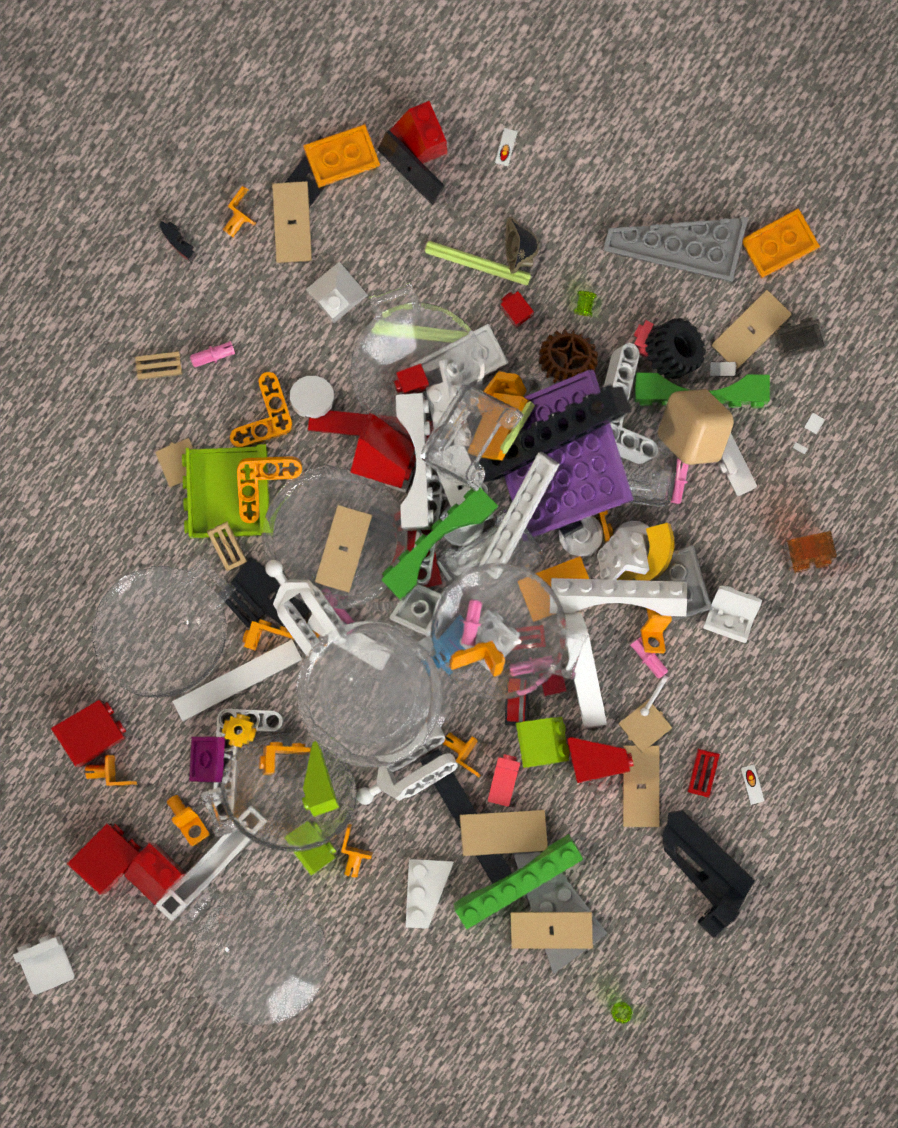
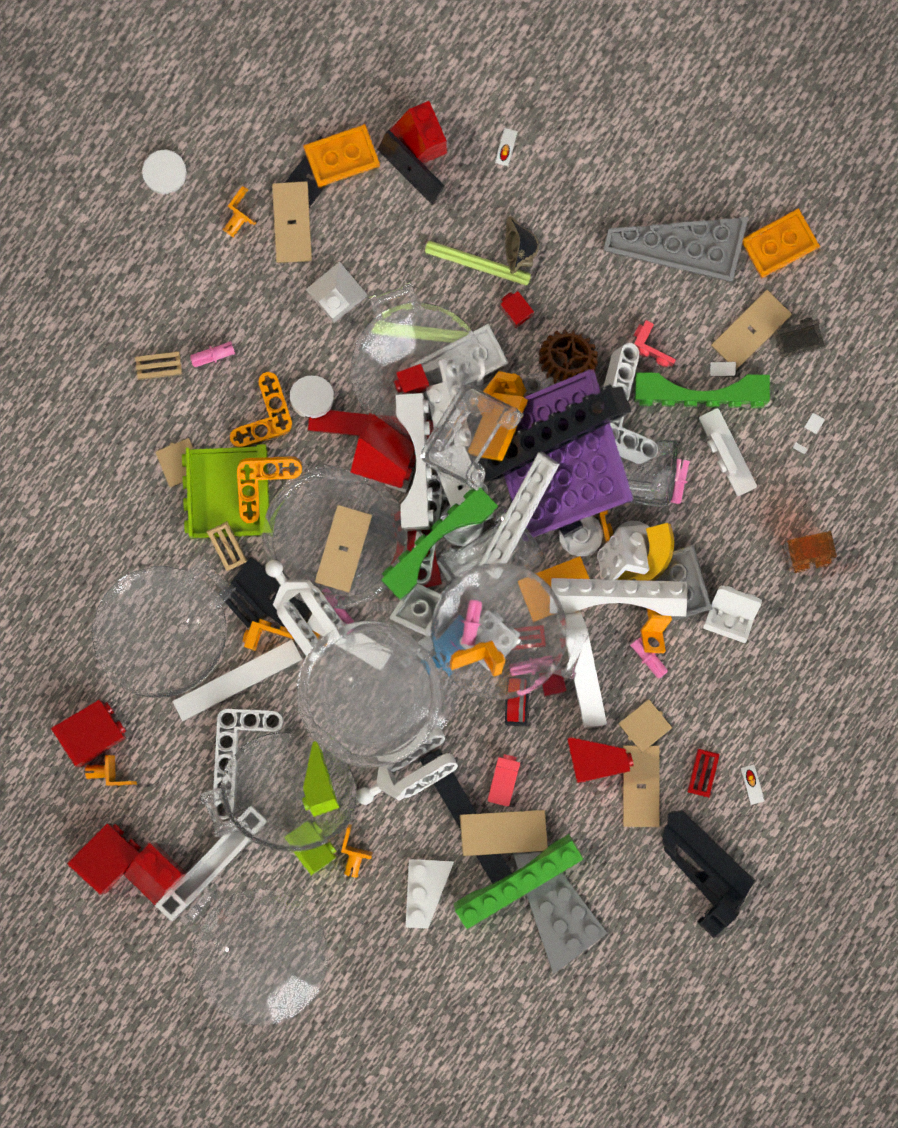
white bracket [13,934,75,995] -> none
black slope [159,221,196,263] -> none
light orange bracket [166,795,210,847] -> none
magenta tile [189,736,225,783] -> none
yellow brick [222,714,257,748] -> none
light orange bracket [259,742,311,776] -> none
light orange bracket [443,732,481,778] -> none
yellowish green piece [500,402,535,454] -> none
tan piece [511,912,593,949] -> none
lime slope [516,717,570,768] -> none
clear neon green bush [574,291,597,317] -> none
clear neon green bush [611,1002,632,1024] -> none
white hinge [640,675,668,716] -> none
black tyre [645,318,706,379] -> none
tan piece [658,389,733,465] -> none
none -> white tile [142,150,187,194]

